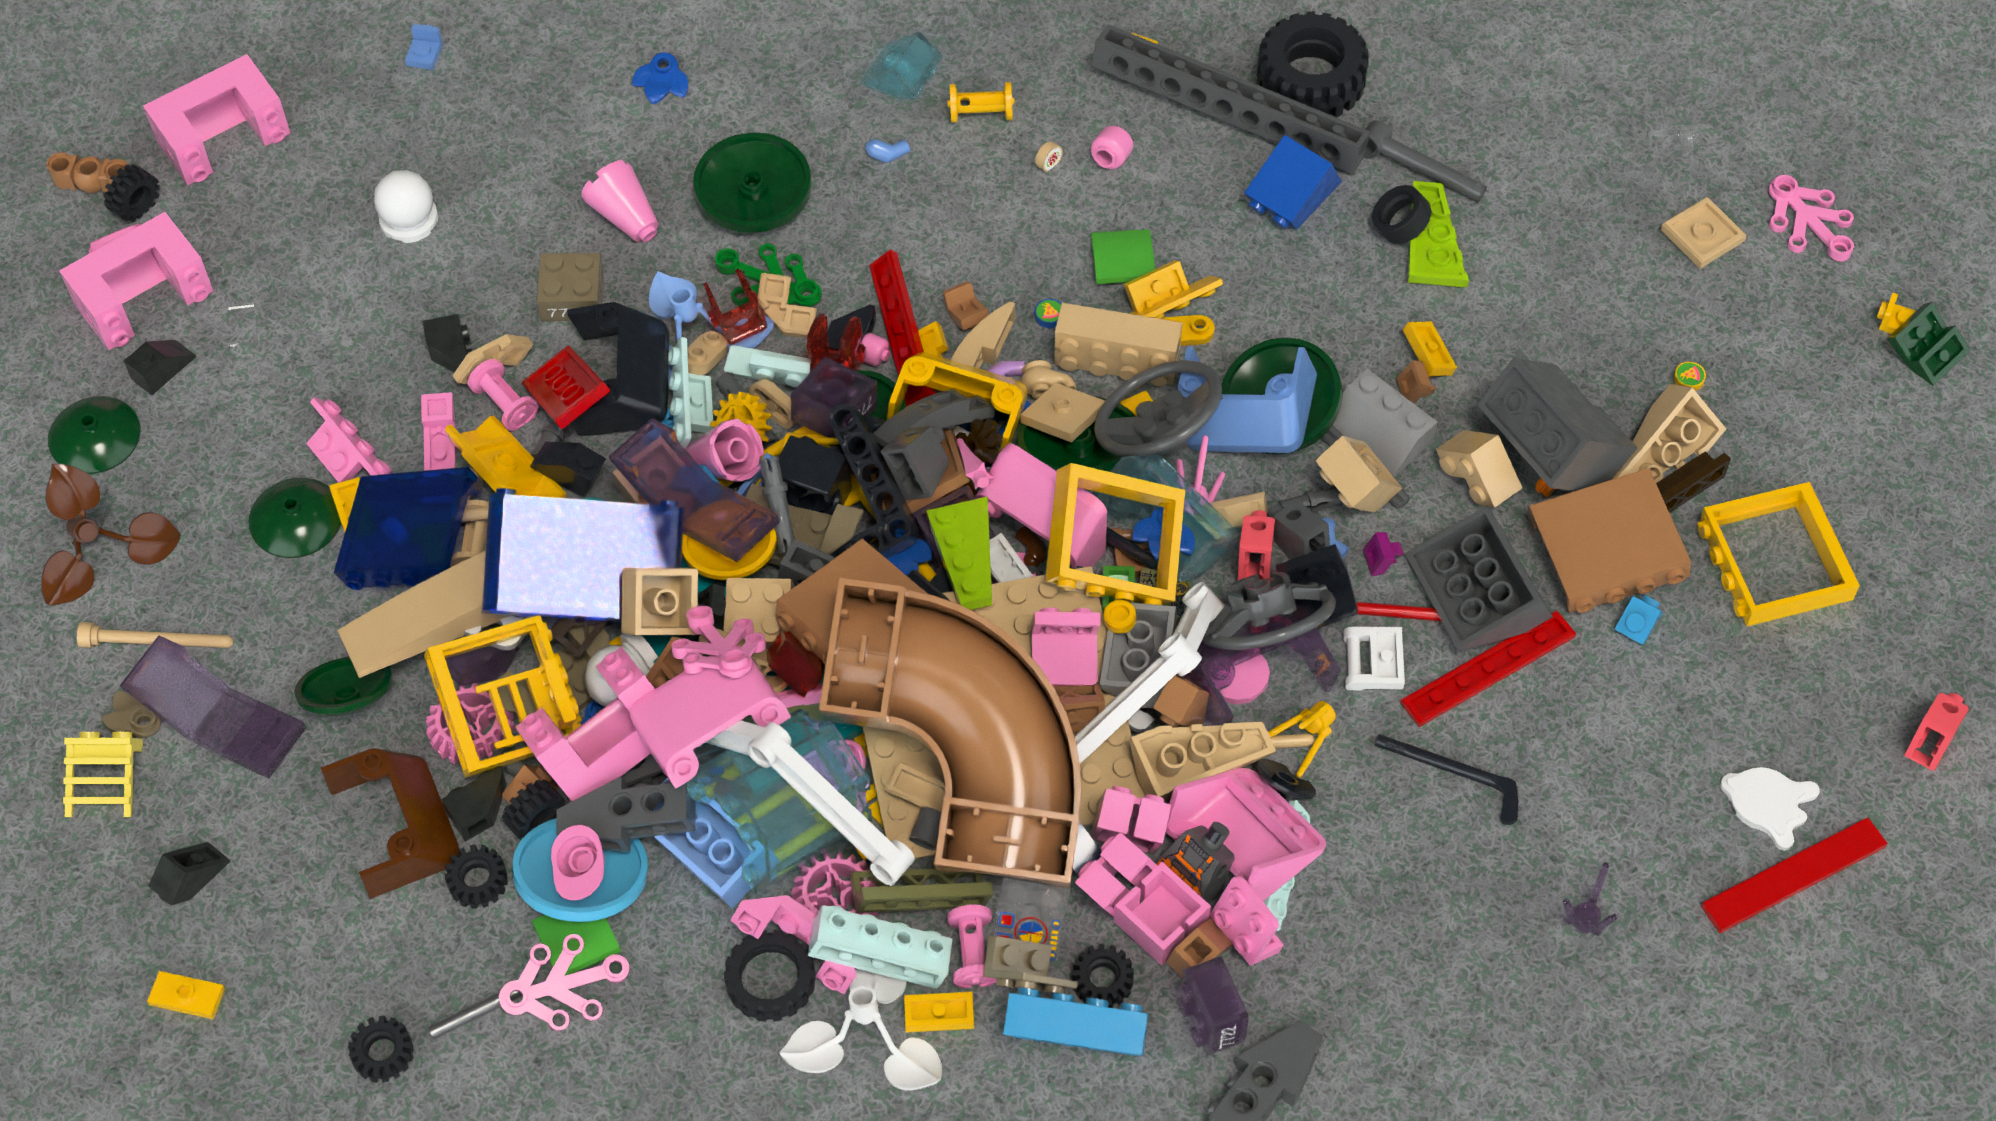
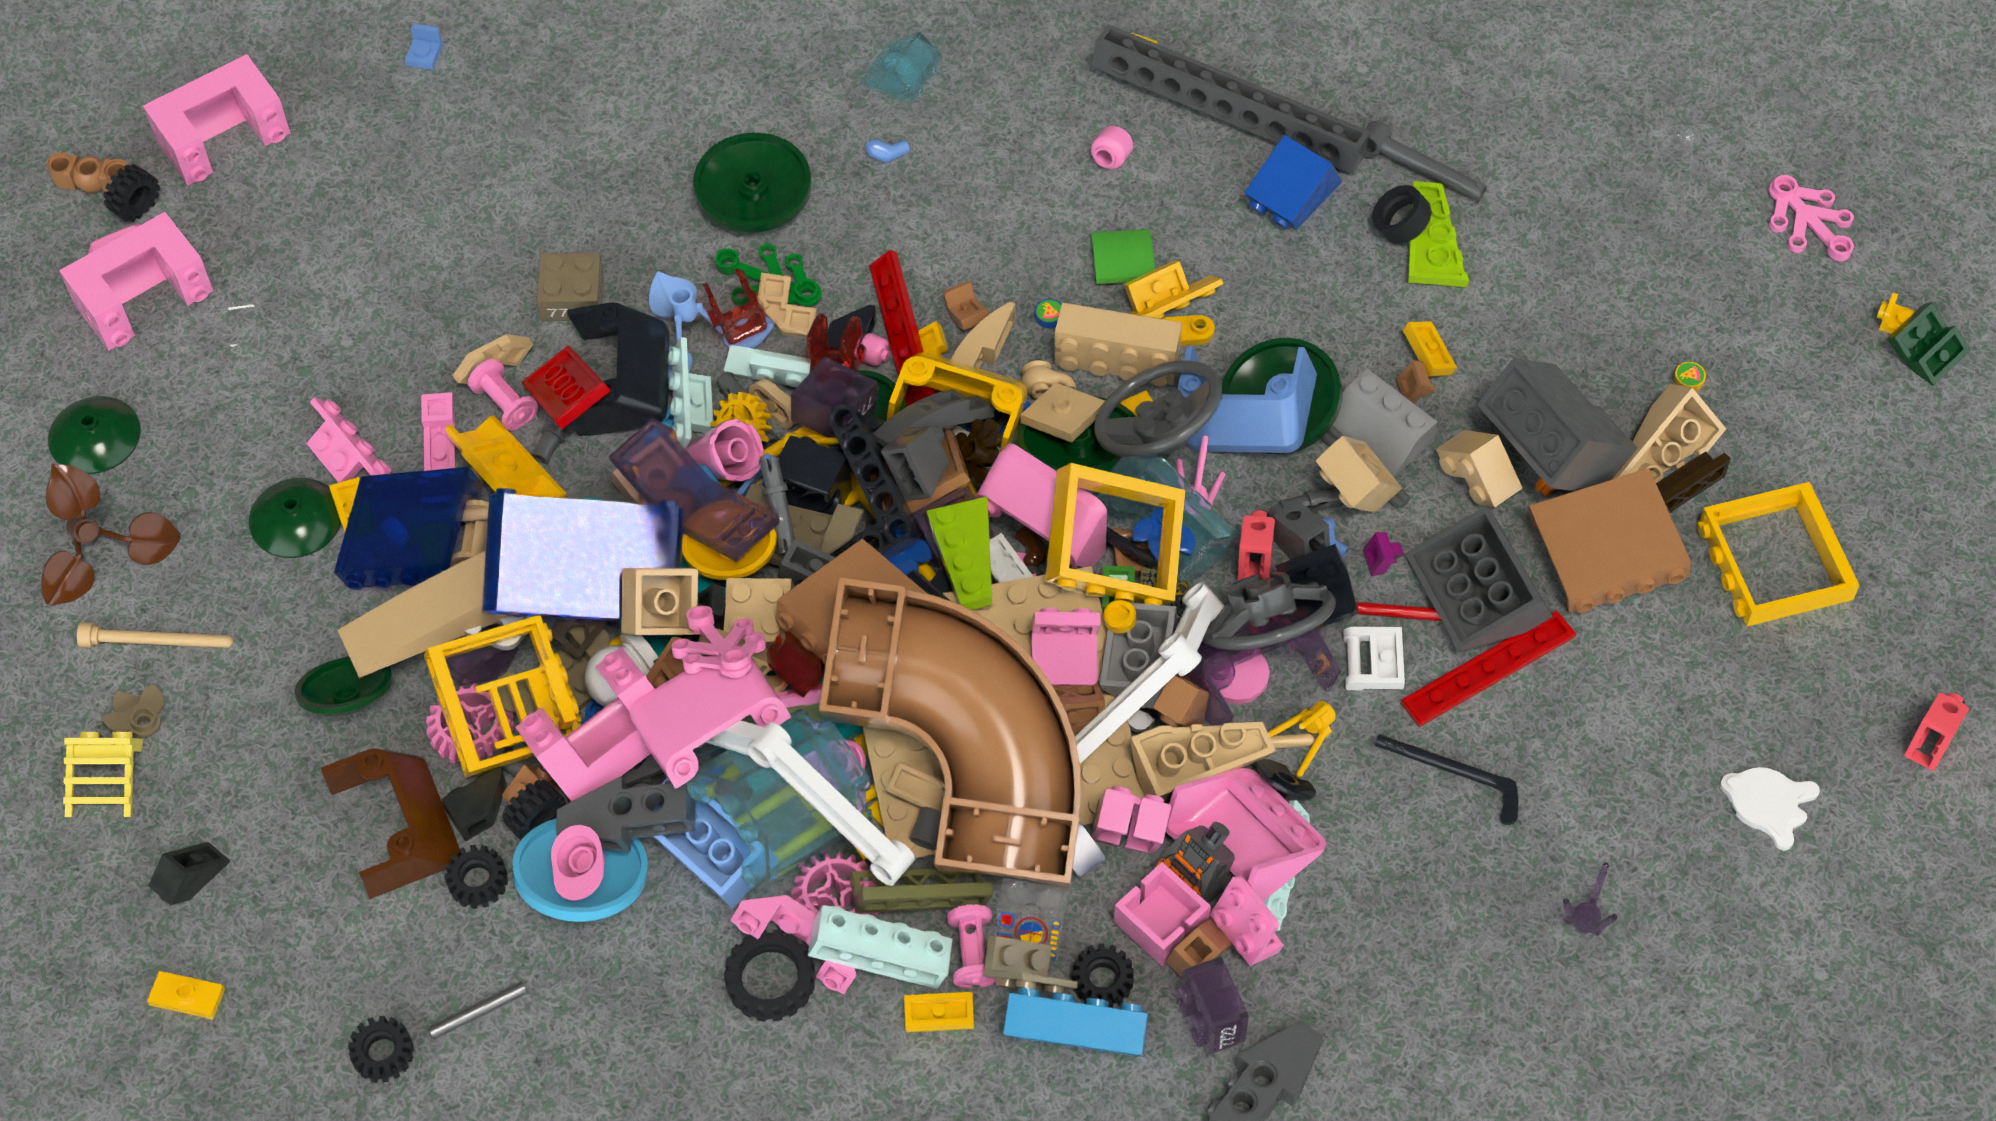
clear purple windscreen [120,635,306,779] -> none
pearl dark grey slope [124,340,196,395] -> none
white tile [374,170,438,243] -> none
pearl dark grey slope [422,314,472,373] -> none
bright pink plant [499,934,629,1031] -> none
black slope [530,441,606,498] -> none
bright green slope [531,915,621,976] -> none
bright pink cone [581,160,659,242] -> none
blue plate [632,52,688,104] -> none
tan plate [687,331,728,375] -> none
white plant [780,969,942,1090] -> none
yellow hose [947,82,1015,123] -> none
bright pink piece [956,438,994,489] -> none
lavender arm [986,361,1025,376] -> none
tile [1035,141,1063,172] -> none
bright pink piece [1075,832,1157,917] -> none
tan tile [1204,491,1268,534] -> none
black tyre [1257,11,1369,117] -> none
dark azure bracket [1614,594,1664,645] -> none
tan plate [1661,197,1747,269] -> none
red tile [1701,817,1888,934] -> none

